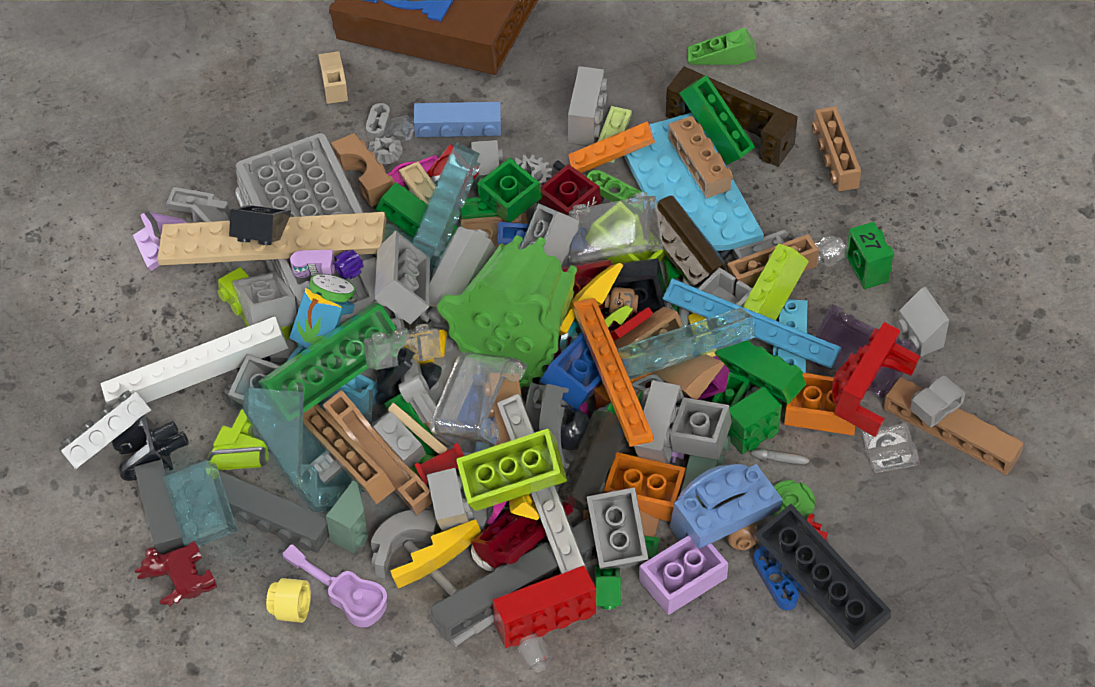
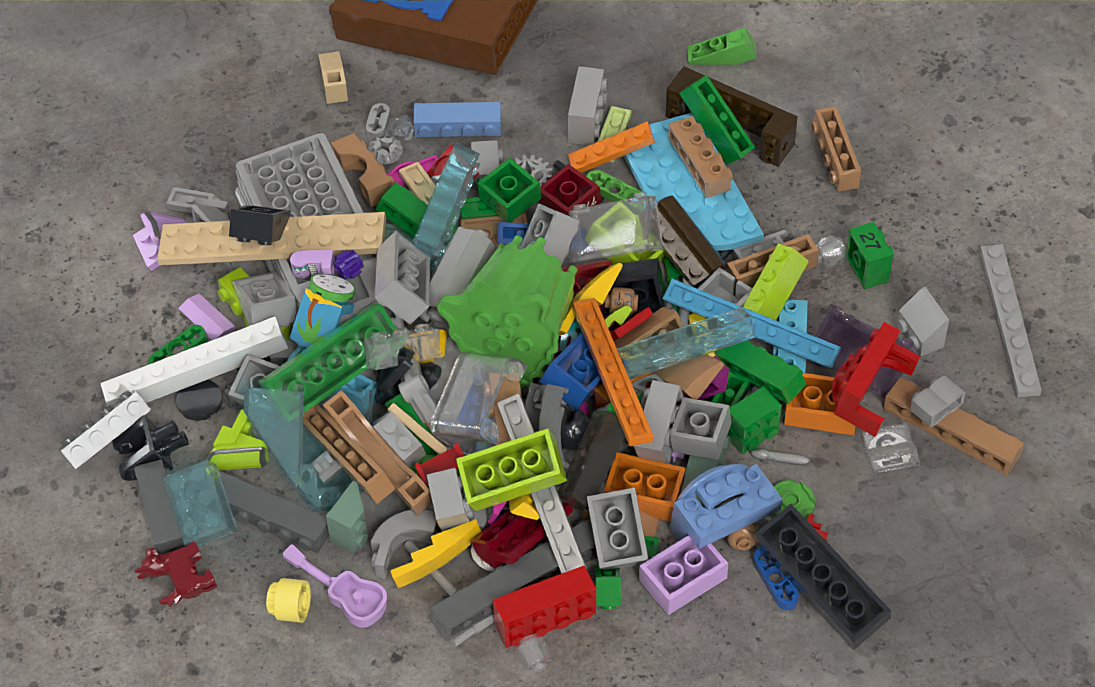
none -> green beam [148,325,209,365]
none -> black tile [176,379,223,421]
none -> lavender piece [178,294,235,340]
none -> light grey plate [980,244,1042,398]

